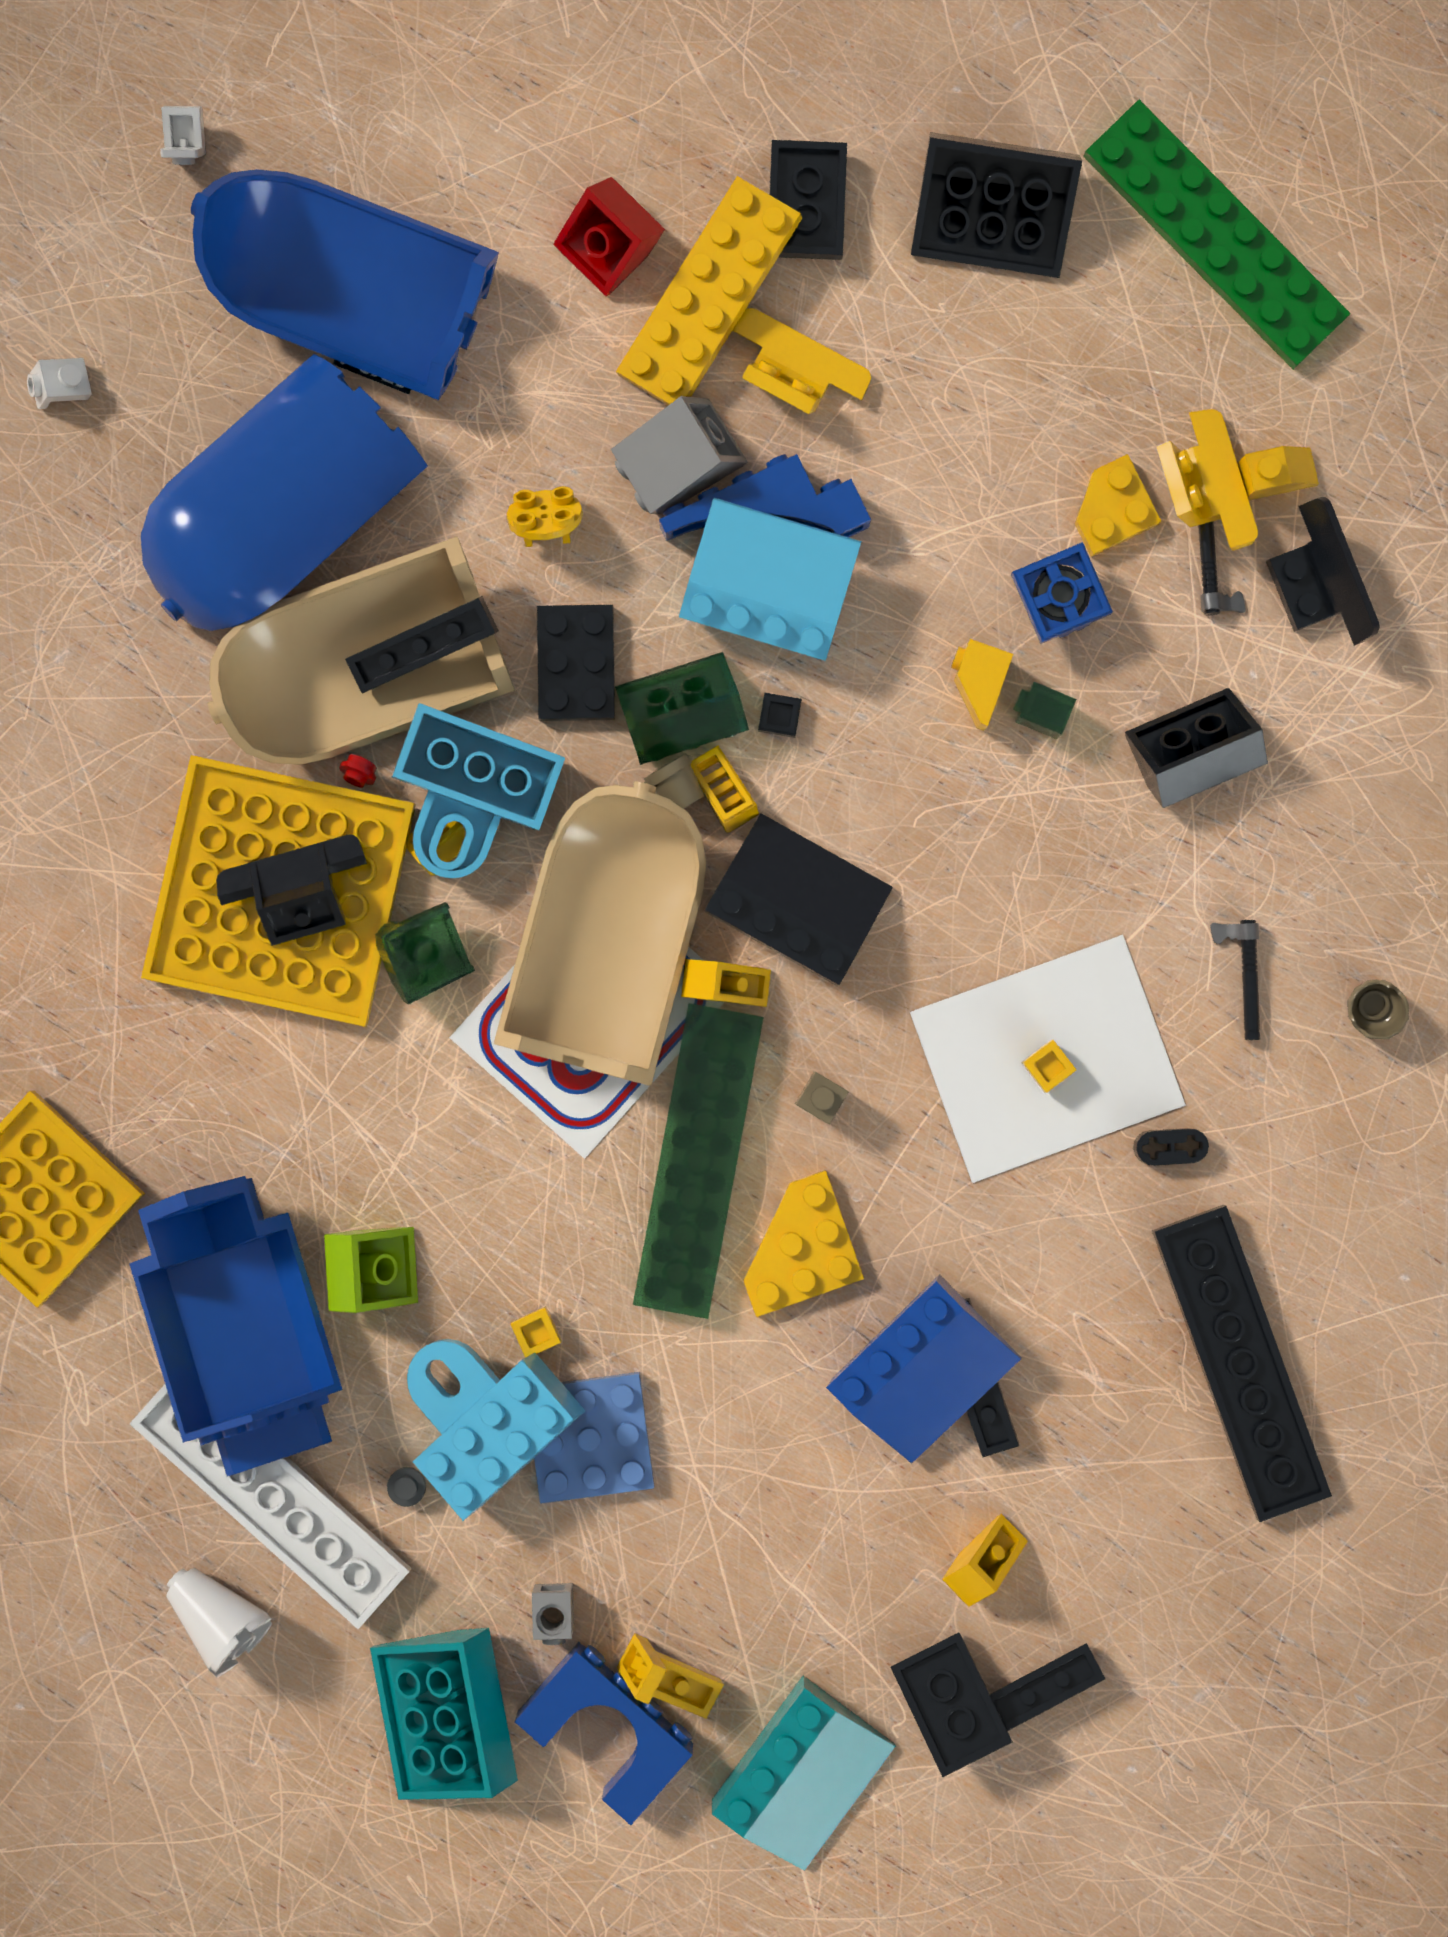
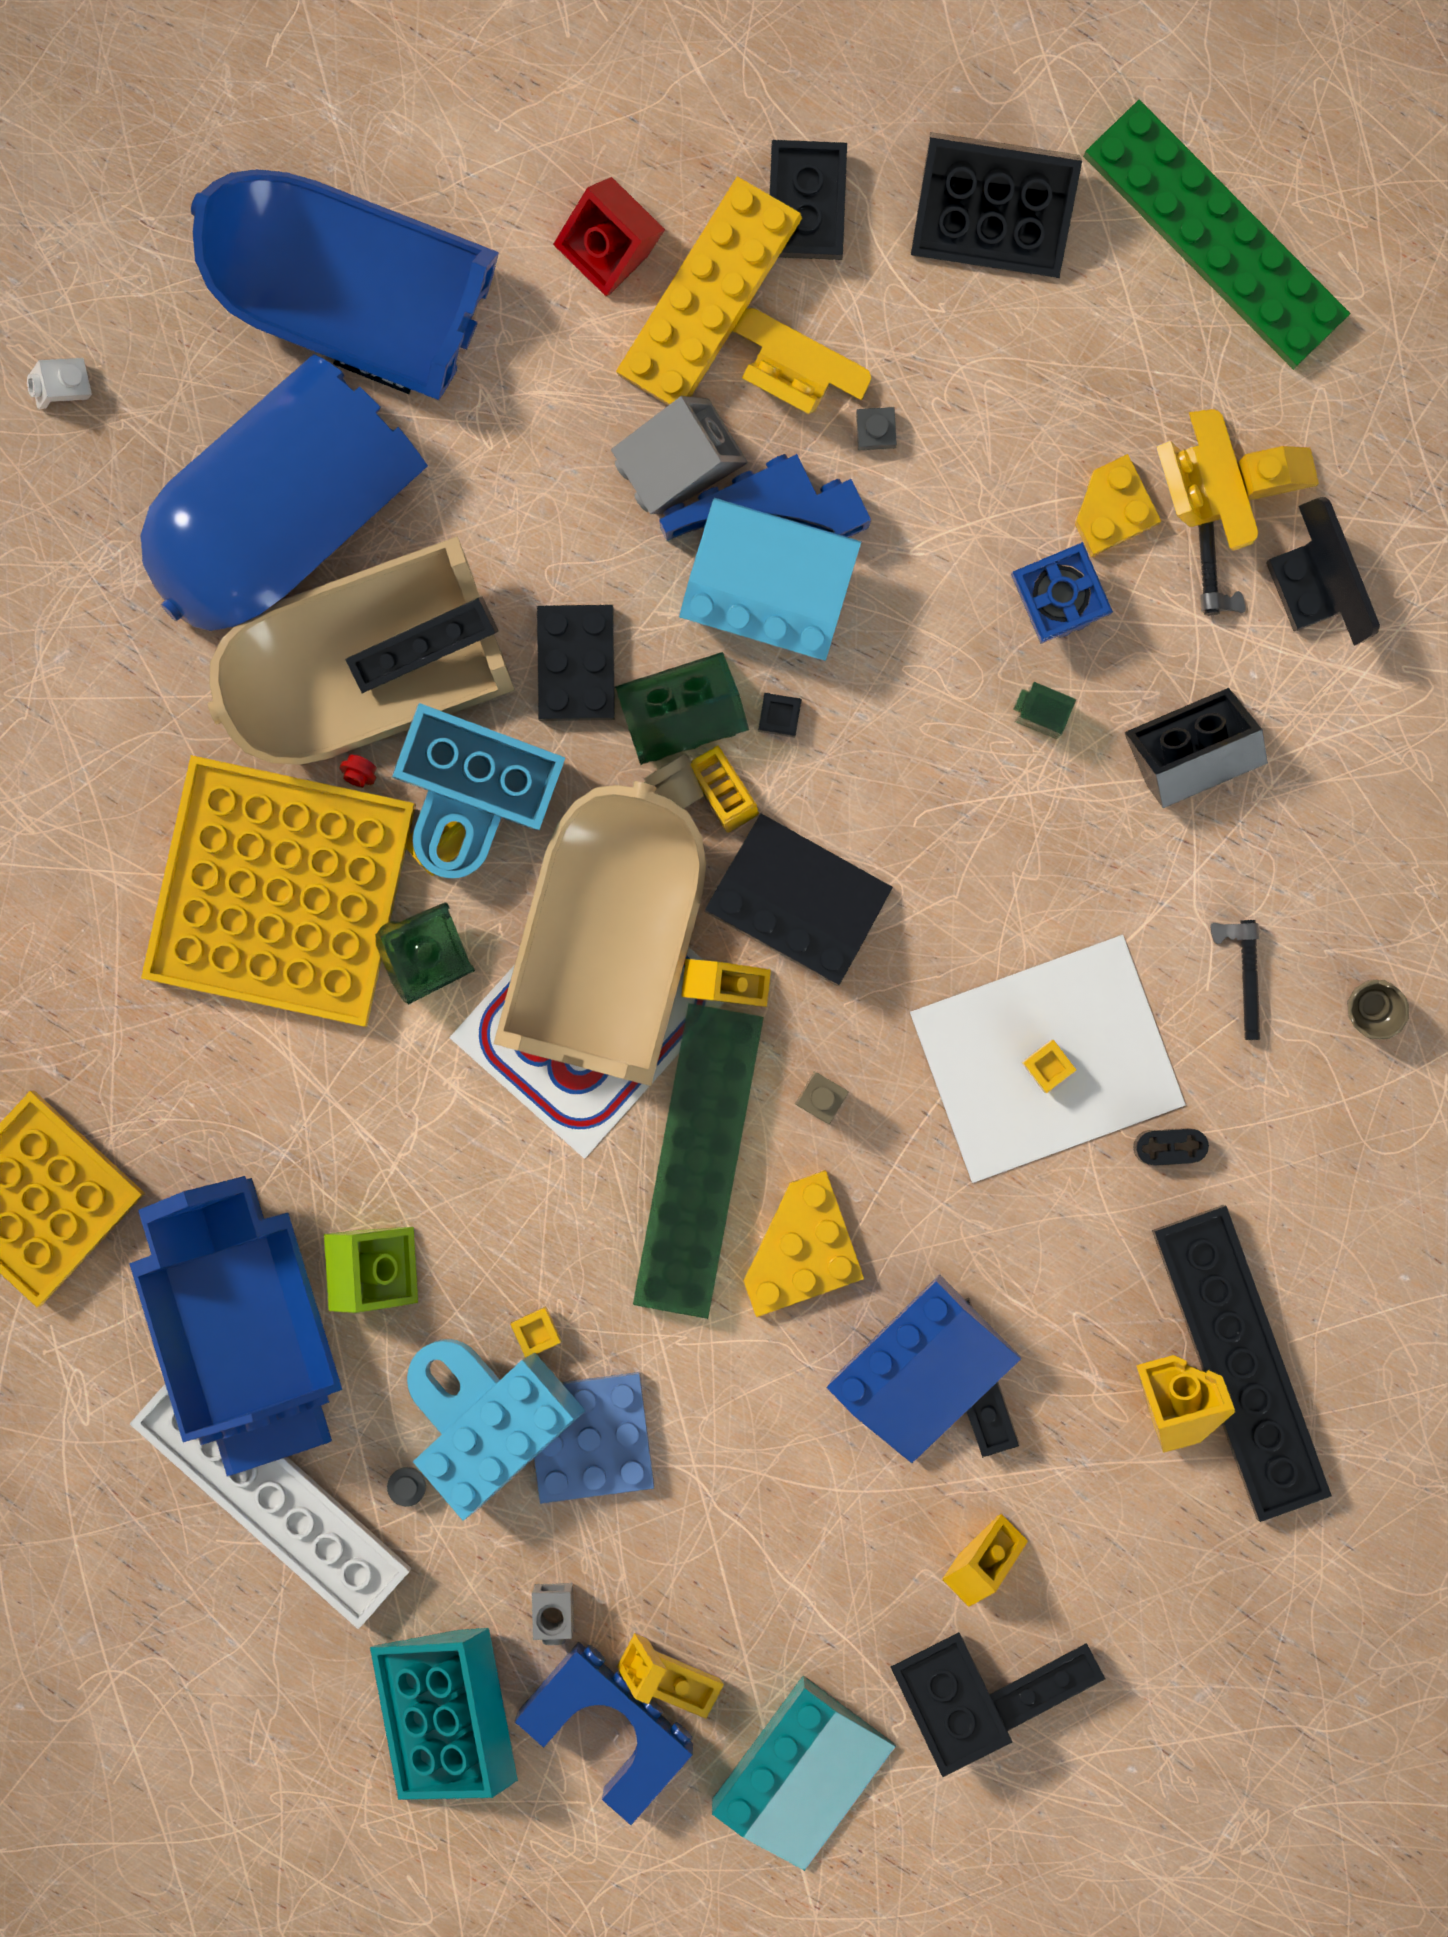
white bracket [160,106,206,165] -> none
white cone [166,1568,272,1677] -> none
black plate [216,834,367,946] -> none
yellow plate [506,486,583,547] -> none
yellow slope [951,639,1013,731] -> none
none -> dark grey plate [856,407,897,450]
none -> yellow slope [1136,1355,1235,1453]

